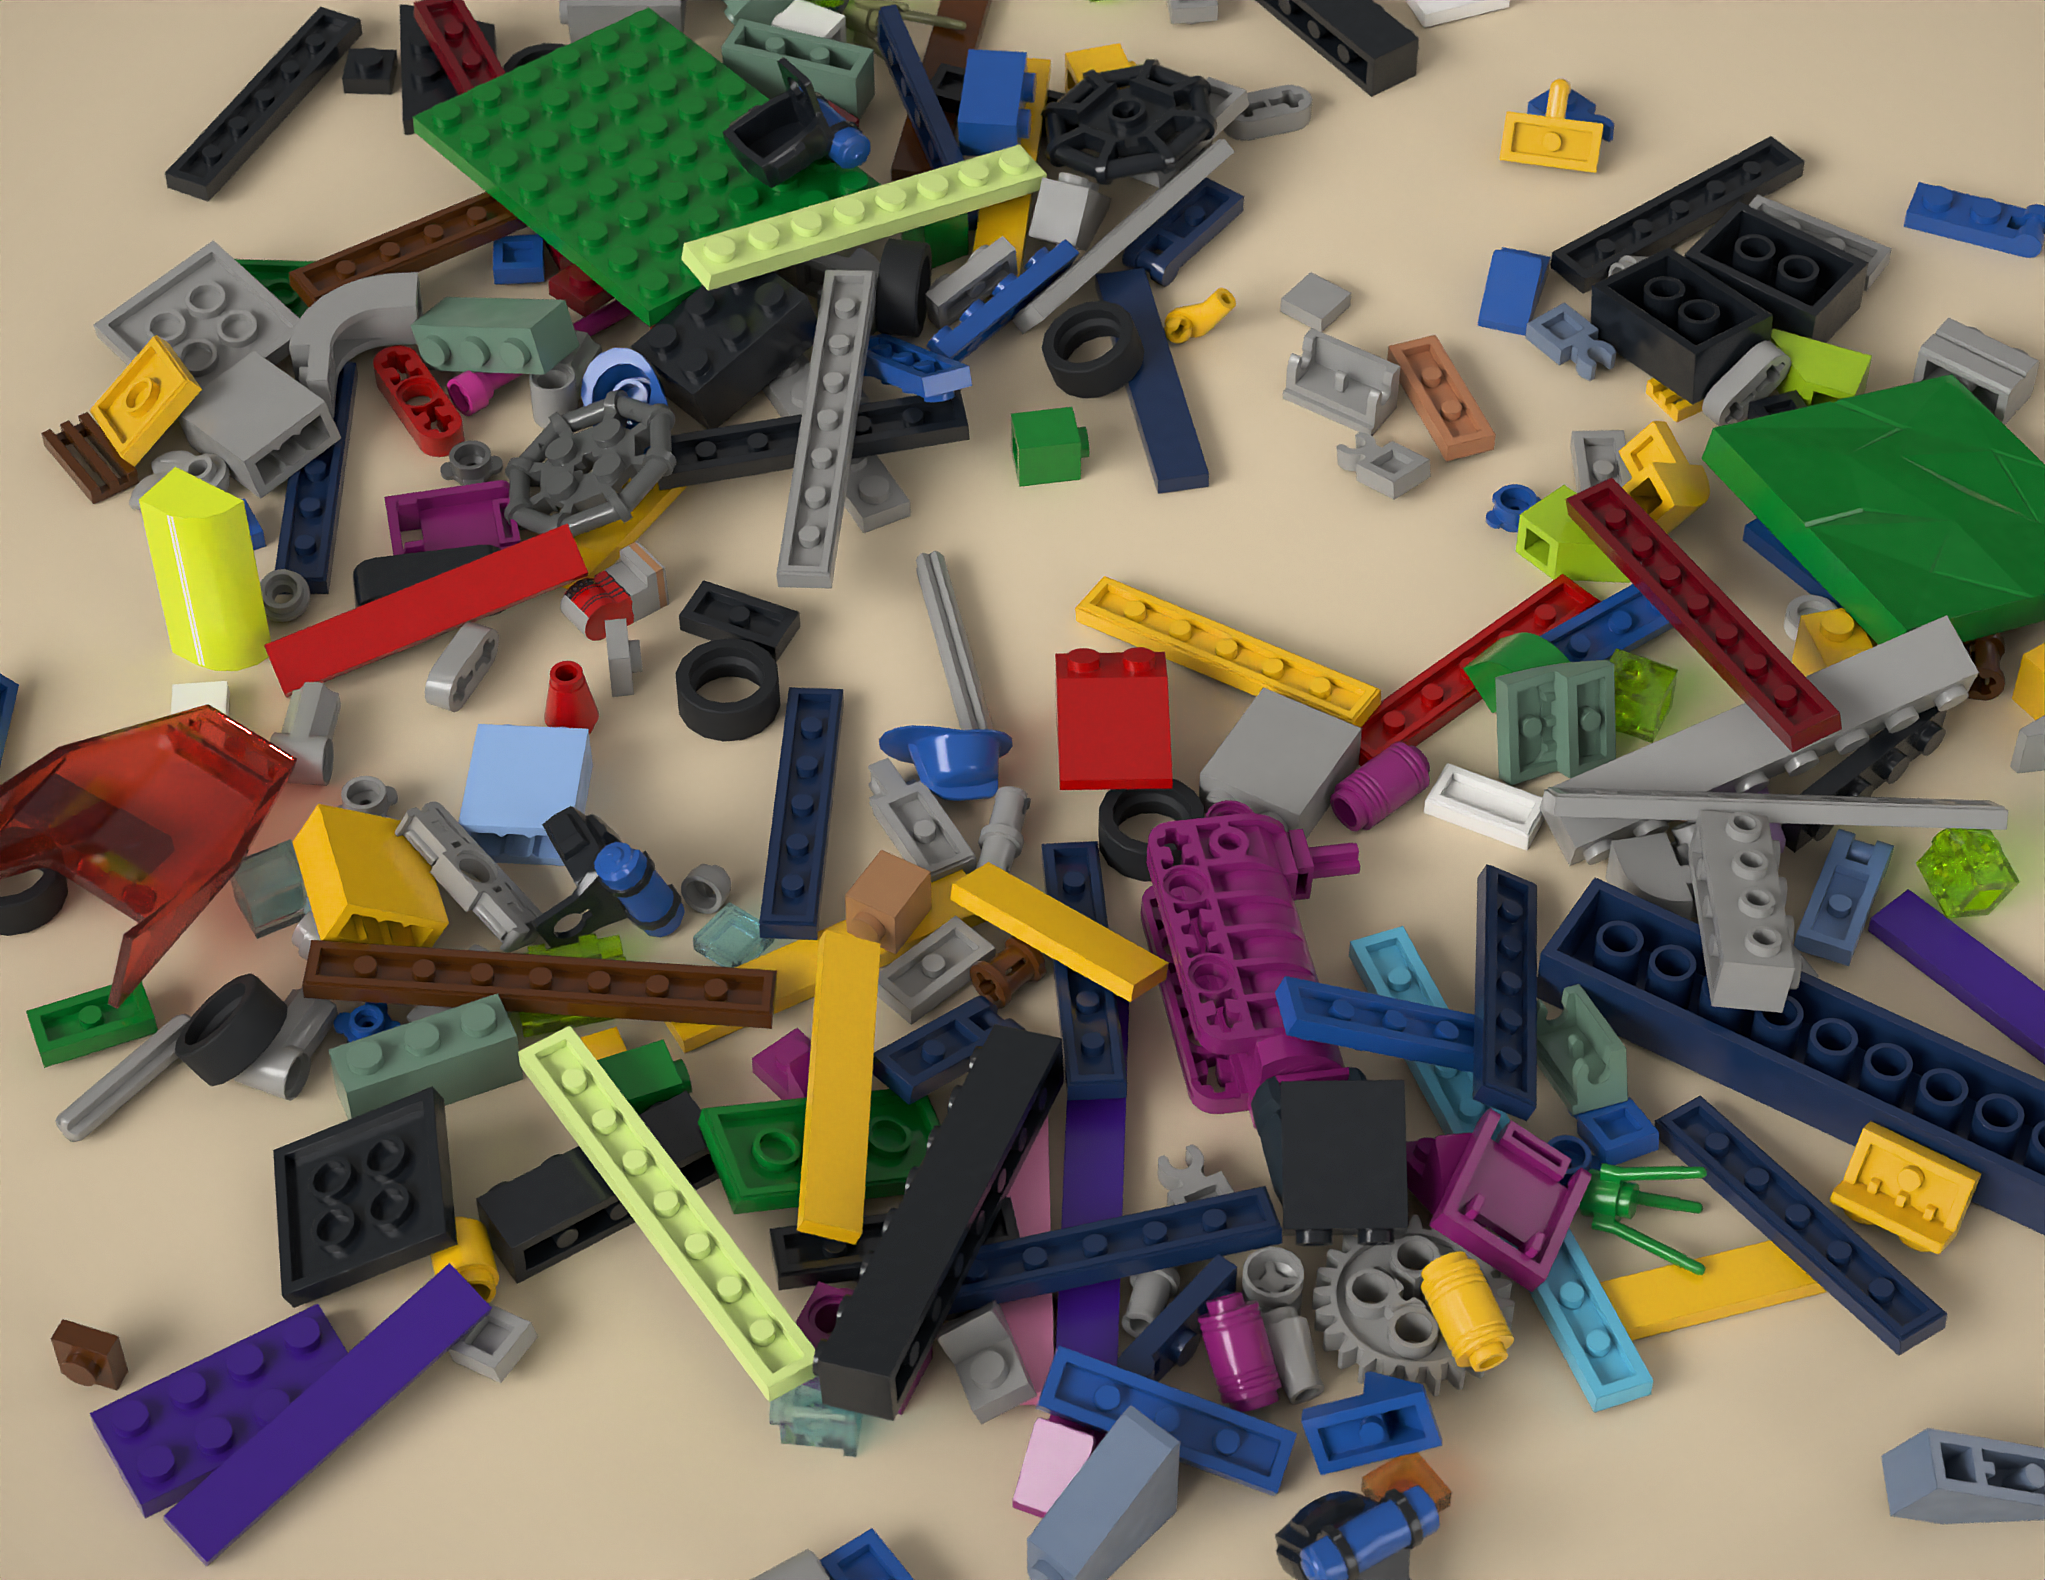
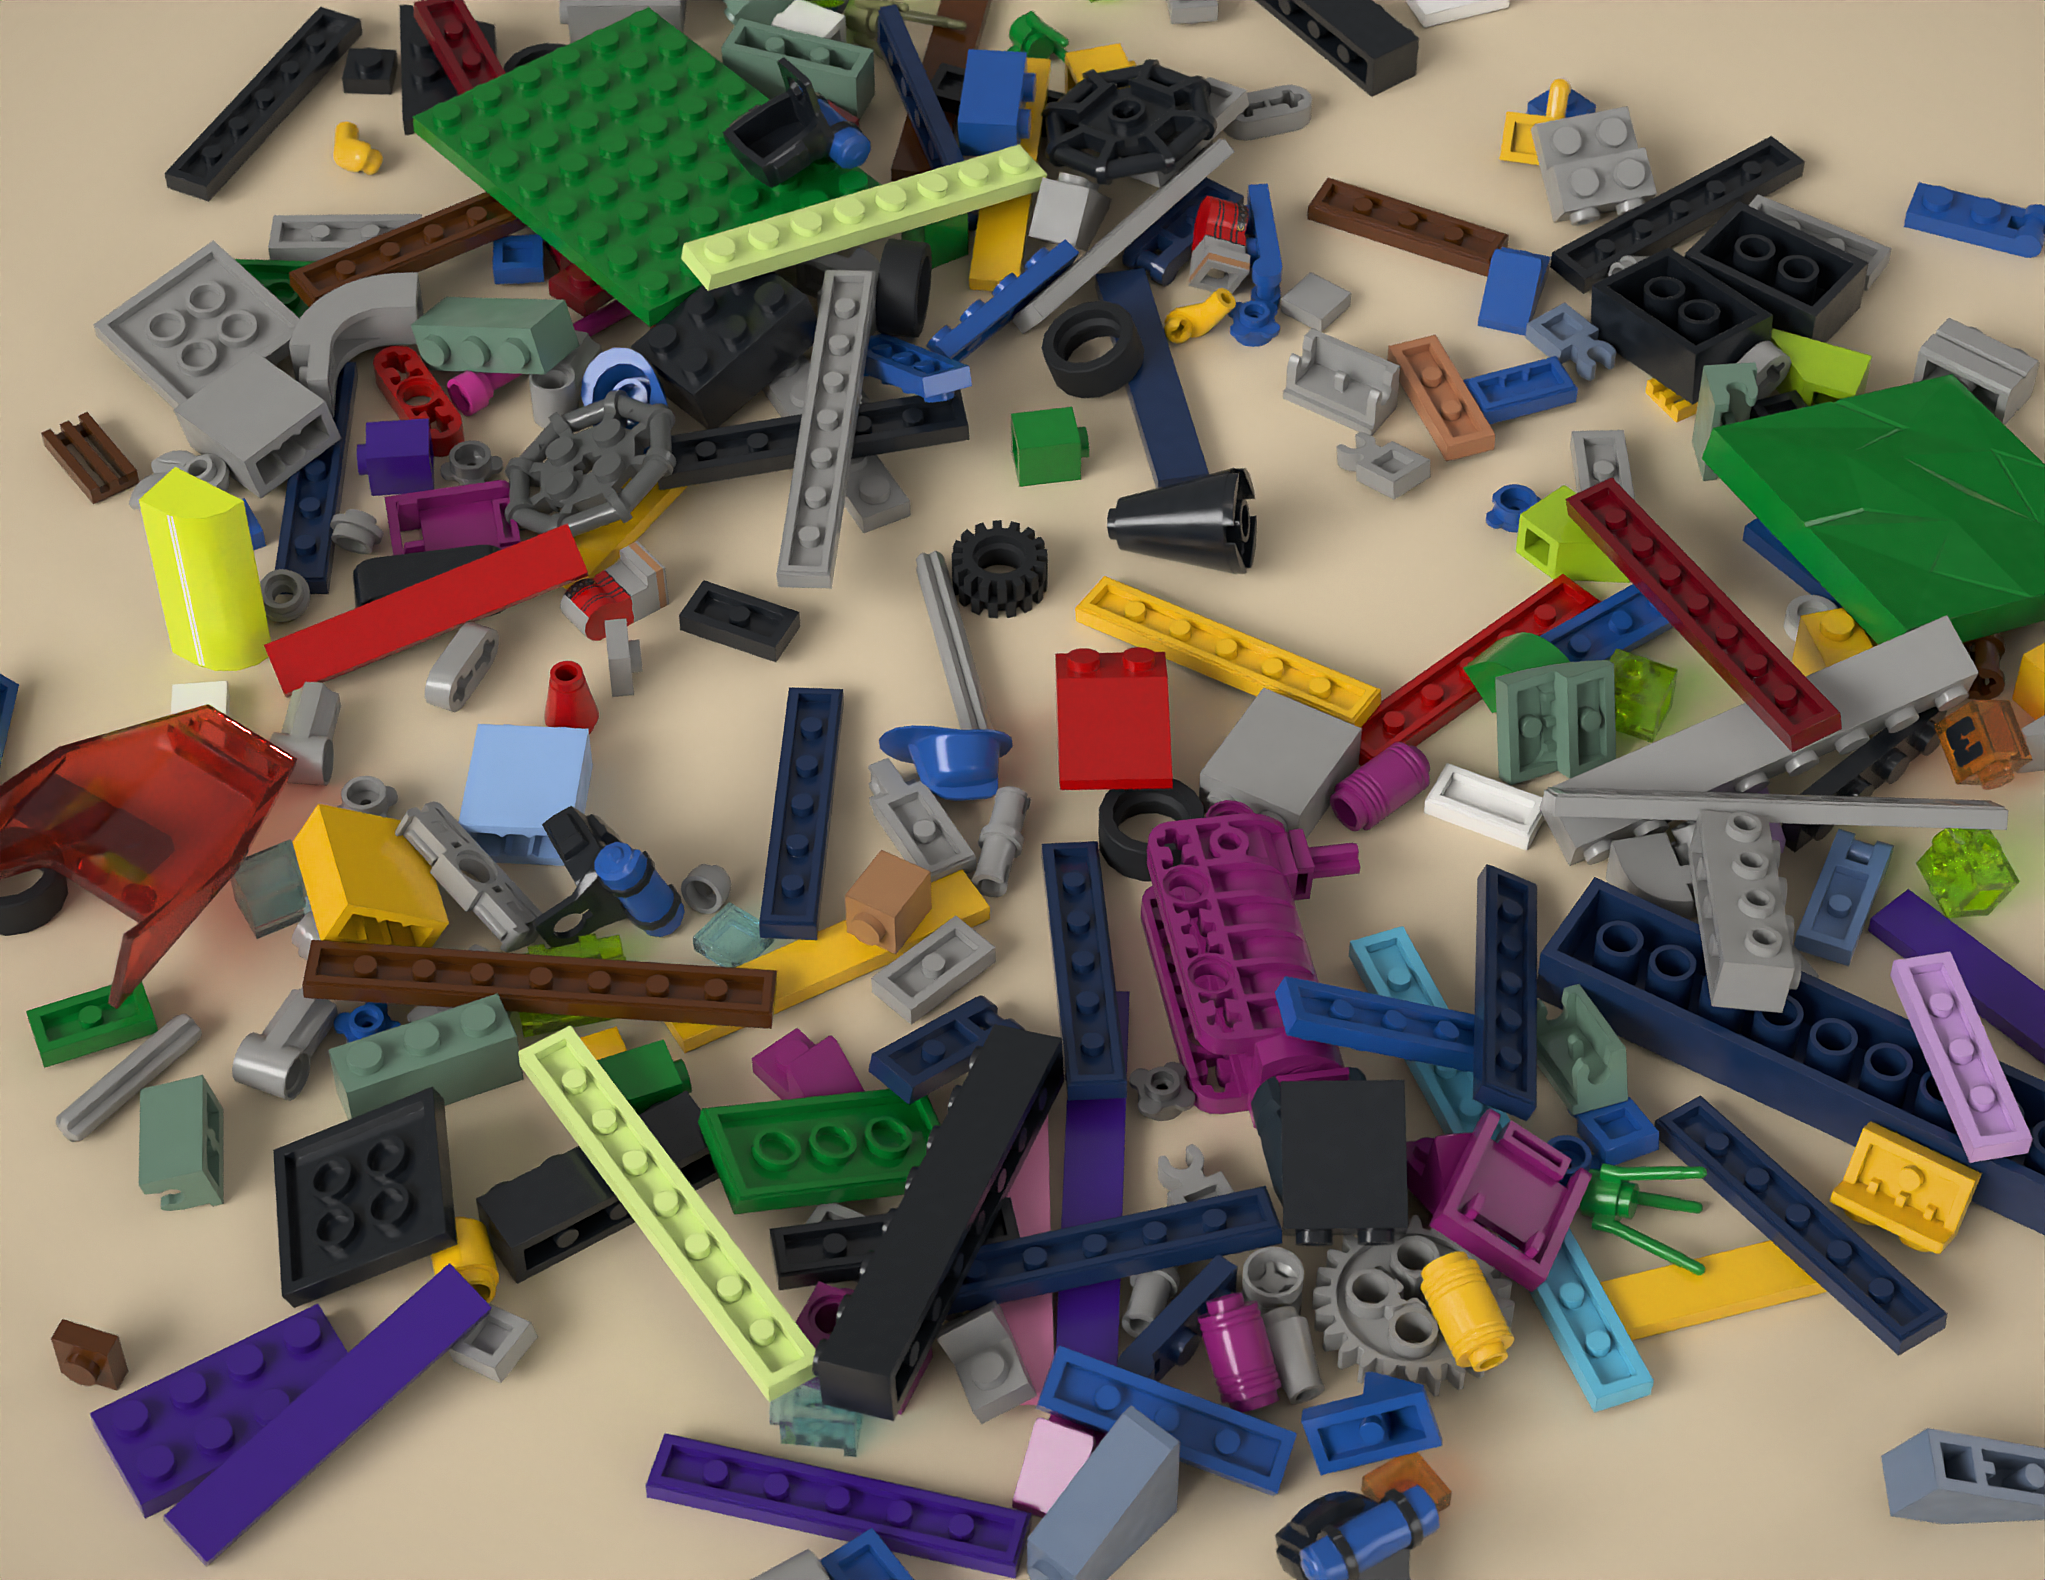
yellow plate [90,335,202,467] -> none
black tyre [175,973,287,1086] -> none
black tyre [675,638,781,742] -> none
yellow tile [797,929,881,1245] -> none
light grey plate [925,236,1018,330] -> none
yellow tile [950,862,1169,1002] -> none
reddish brown bush [970,936,1047,1009] -> none
yellow brick [1618,421,1710,534] -> none
none -> sand green hinge [139,1075,224,1211]
none -> light grey plate [268,214,422,261]
none -> light grey plate [330,509,383,554]
none -> yellow arm [333,122,383,175]
none -> dark purple brick [357,418,434,496]
none -> dark purple tile [645,1433,1032,1579]
none -> black tyre [952,520,1048,619]
none -> green plant [1008,11,1069,63]
none -> black cone [1107,468,1257,574]
none -> flat silver plate [1129,1062,1195,1121]
none -> leg [1189,196,1250,294]
none -> blue plate [1228,301,1280,347]
none -> blue plate [1245,184,1282,309]
none -> reddish brown tile [1307,178,1509,277]
none -> blue plate [1463,356,1578,425]
none -> light grey plate [1530,106,1657,226]
none -> sand green hinge [1692,362,1758,481]
none -> lavender plate [1890,952,2033,1163]
none -> clear orange brick [1934,700,2033,790]

